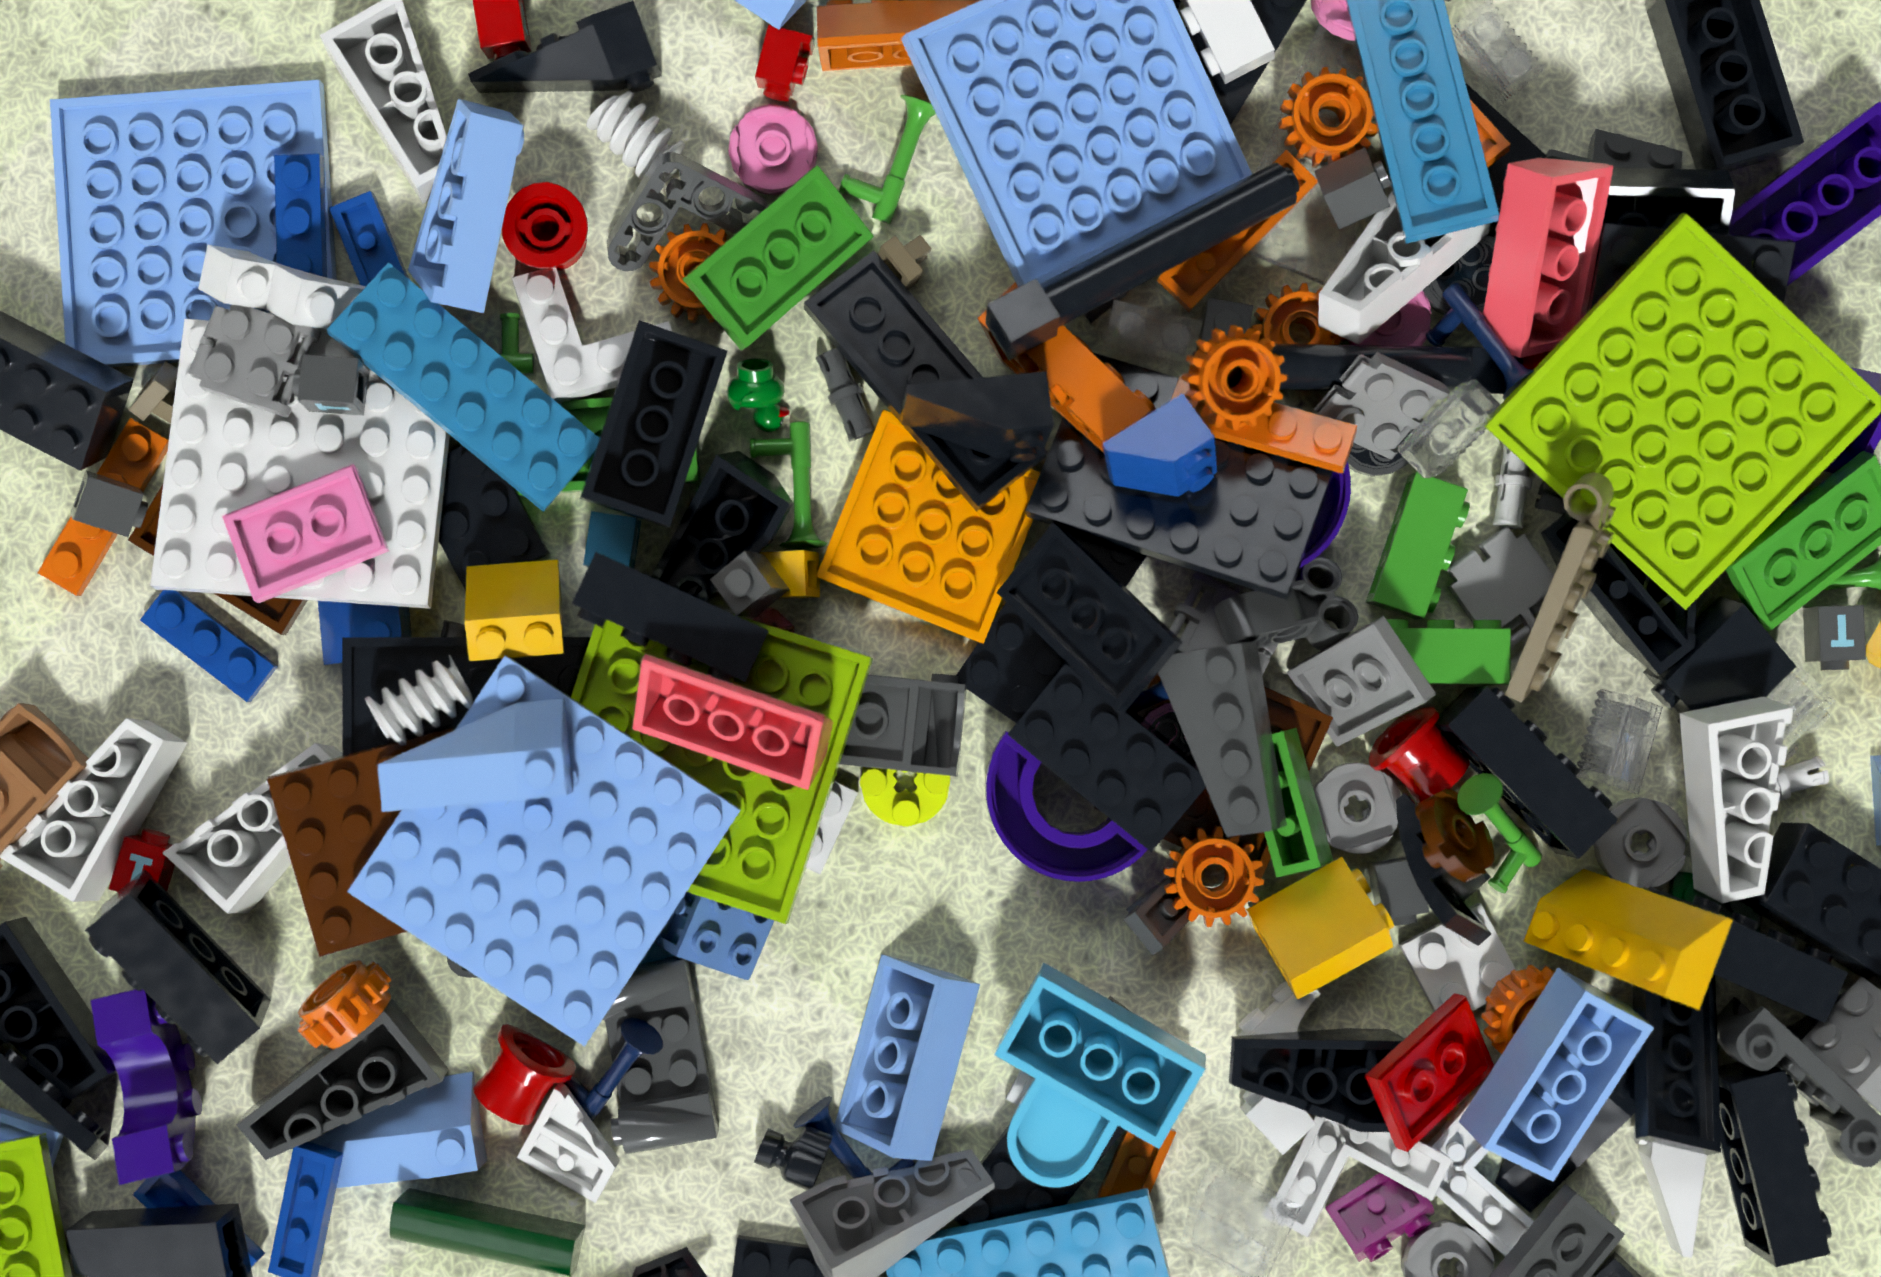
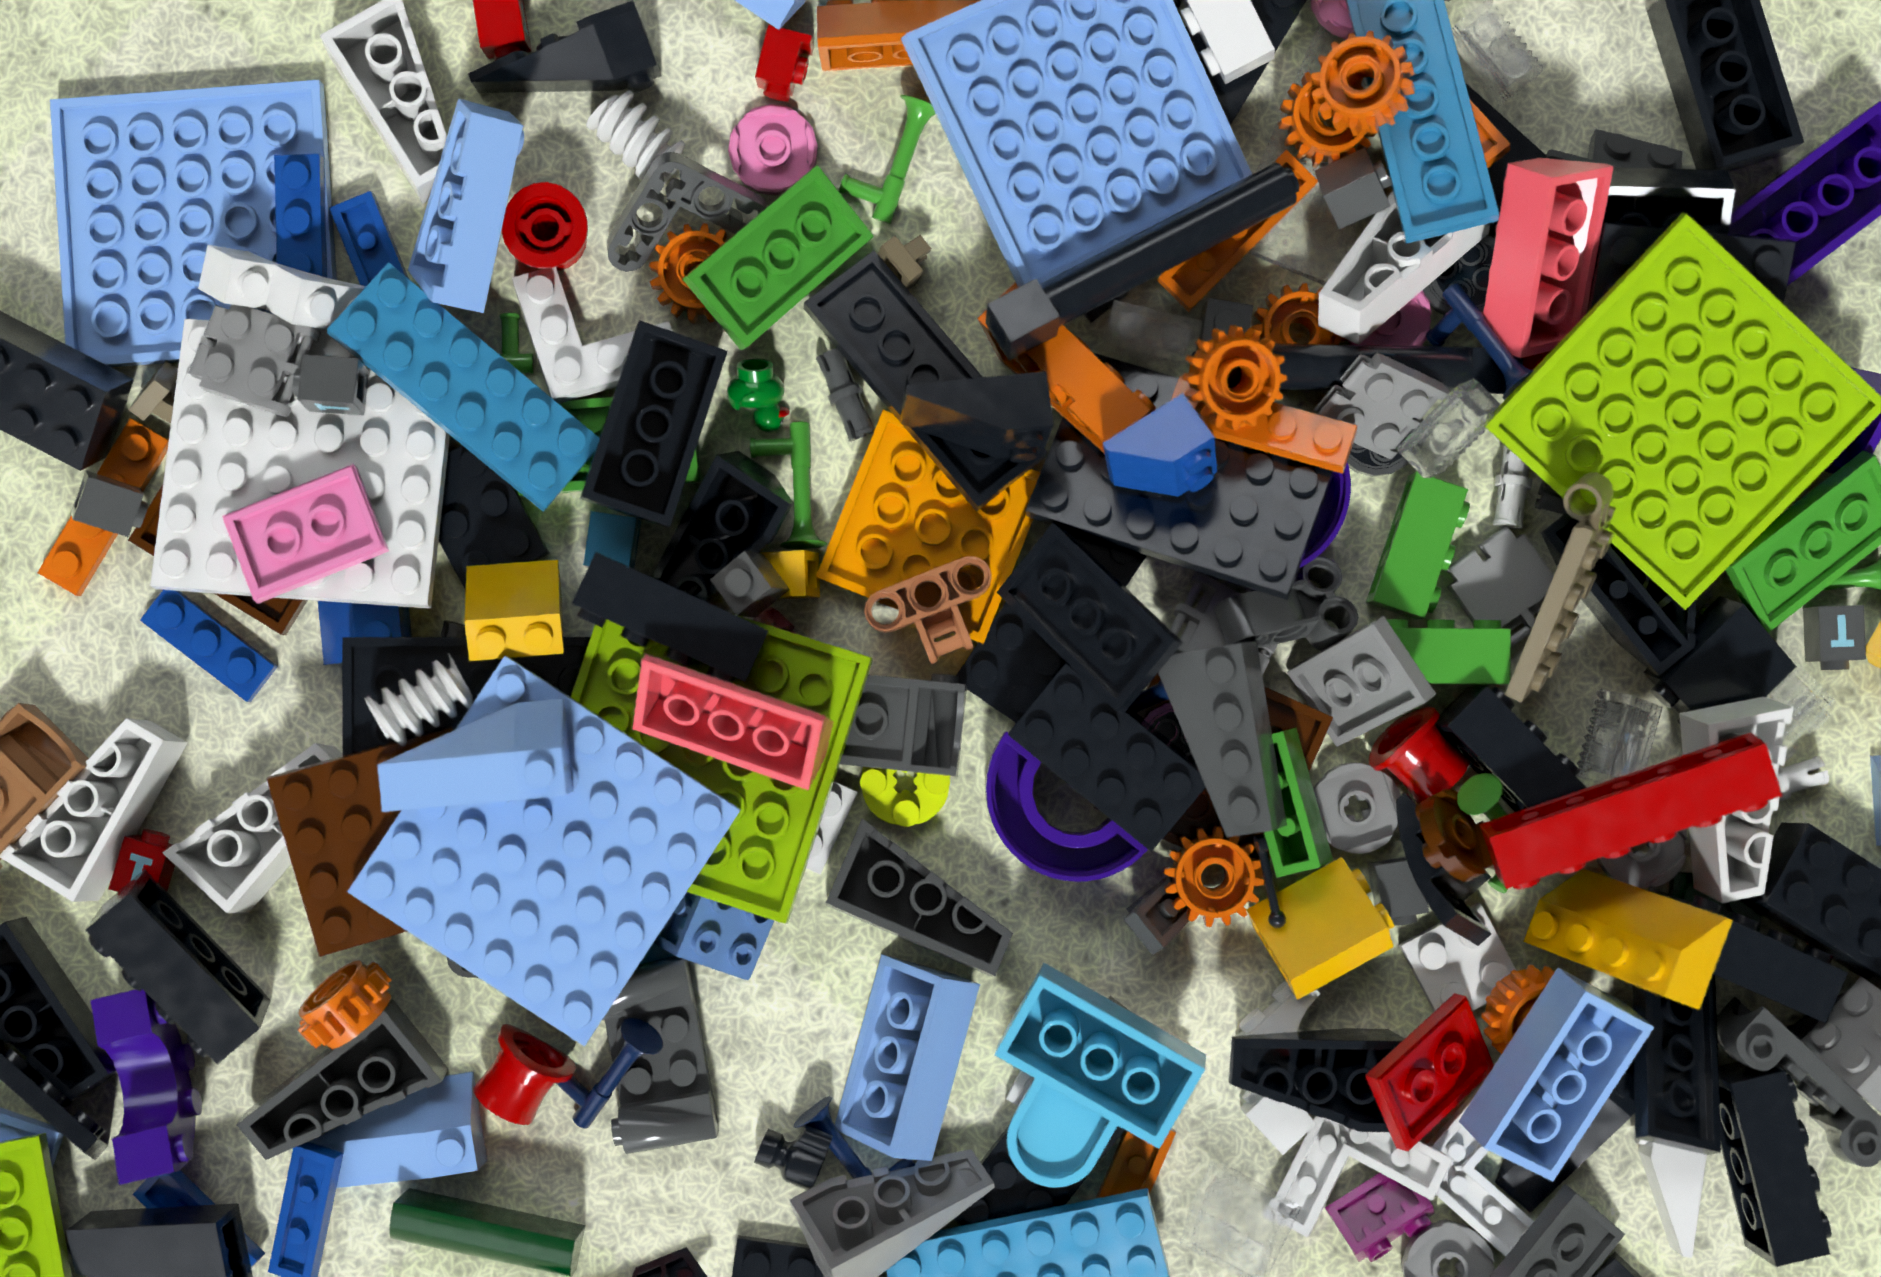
white wing [517,1083,620,1203] -> none
none -> dark grey wedge [825,818,1013,977]
none -> nougat piece [864,556,991,665]
none -> black hinge [1253,834,1286,928]
none -> orange gear [1311,31,1415,136]
none -> red brick [1479,732,1782,889]

